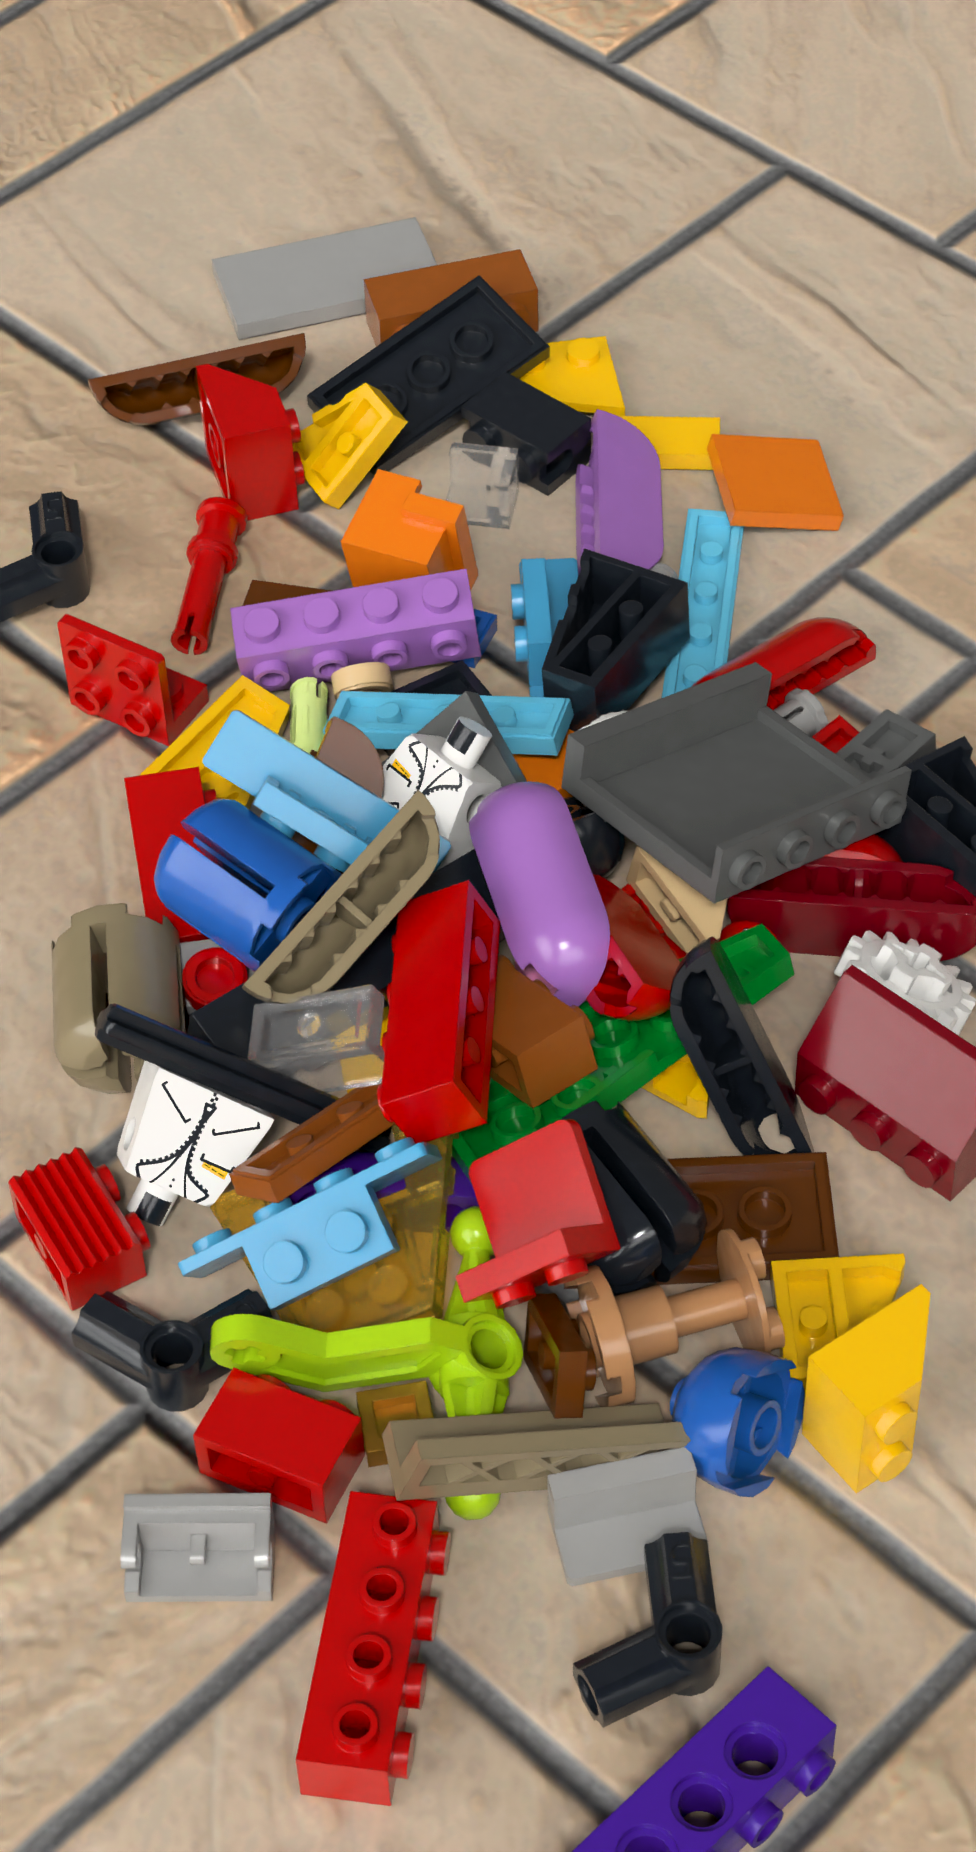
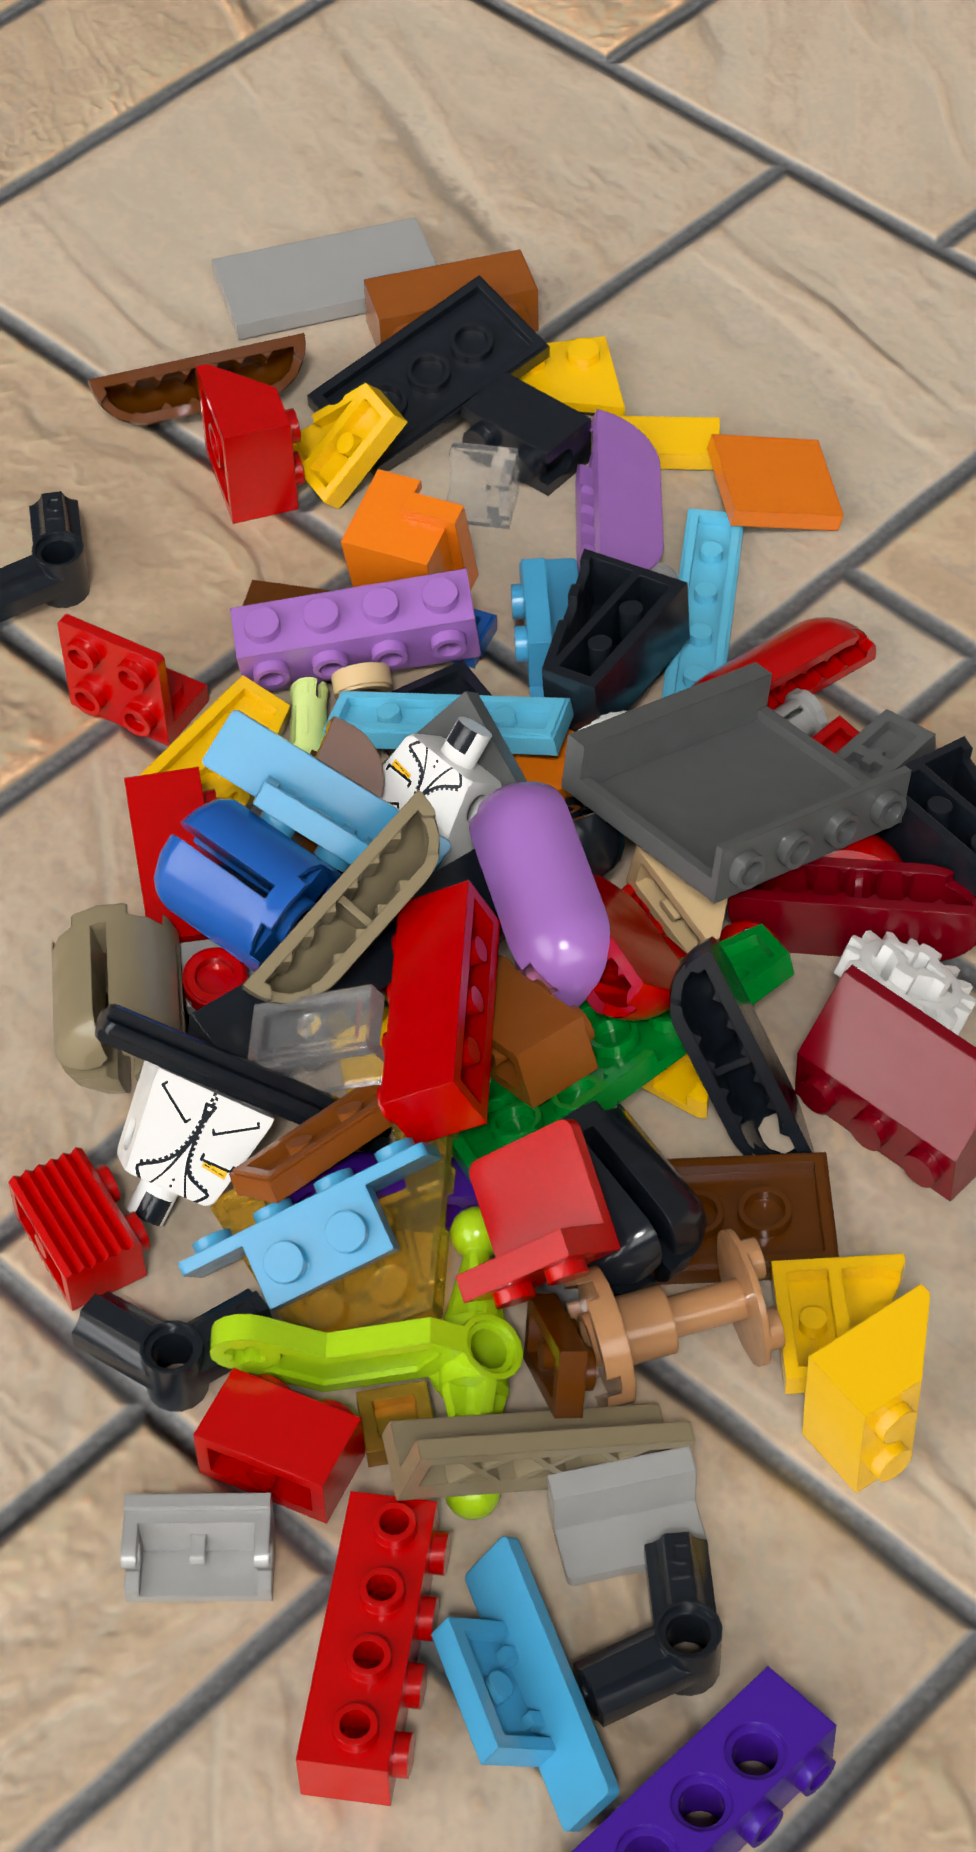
red pin [171,497,248,655] -> none
blue cylinder [670,1347,805,1497] -> none
none -> dark azure bracket [431,1536,620,1832]

